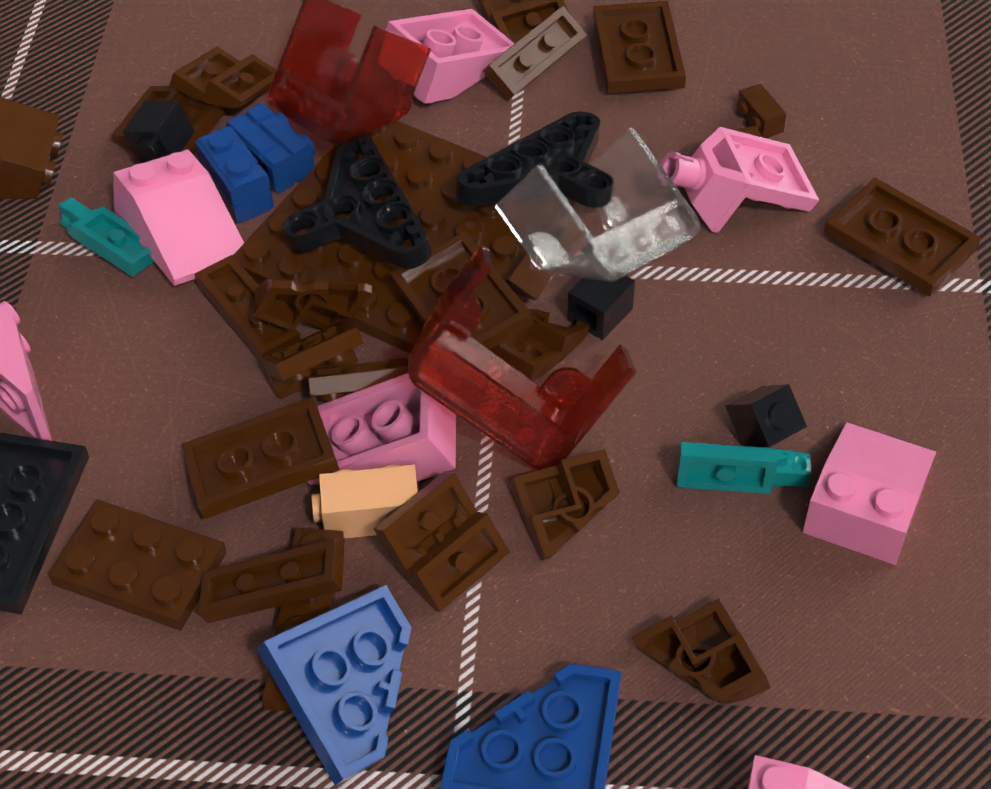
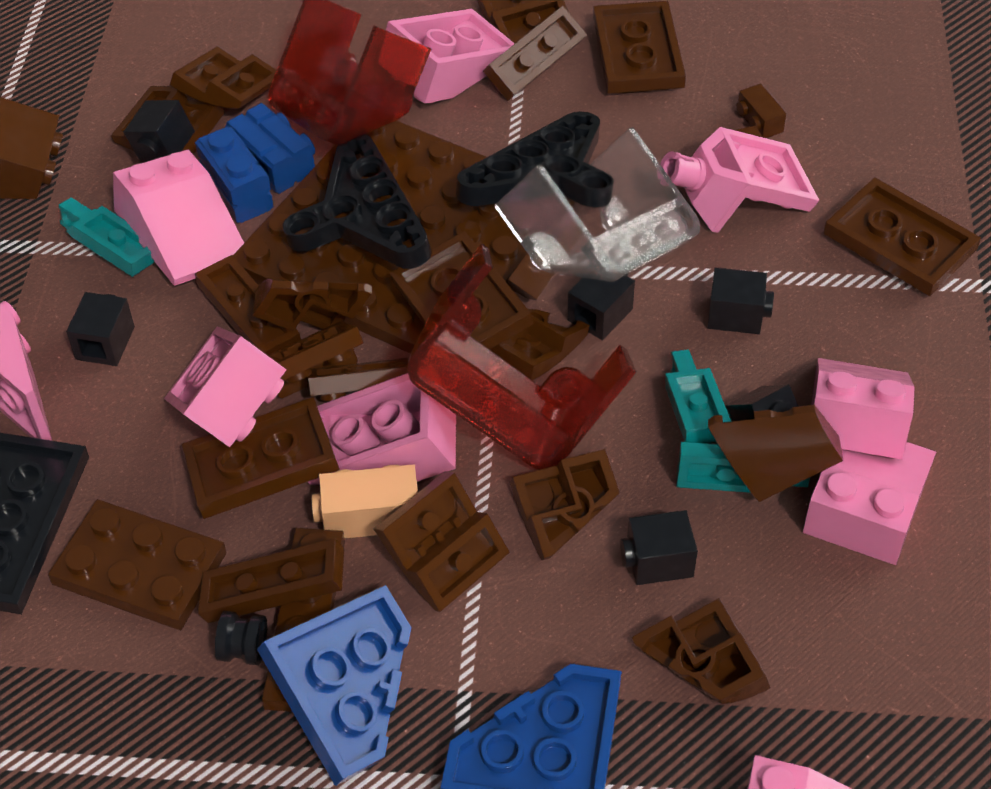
none -> black brick [66,292,135,366]
none -> bright pink slope [164,326,286,447]
none -> black wheel [215,611,268,666]
none -> black brick [620,510,698,585]
none -> teal hinge [665,349,731,443]
none -> black brick [707,267,774,334]
none -> reddish brown slope [708,405,843,502]
none -> bright pink slope [811,358,914,460]

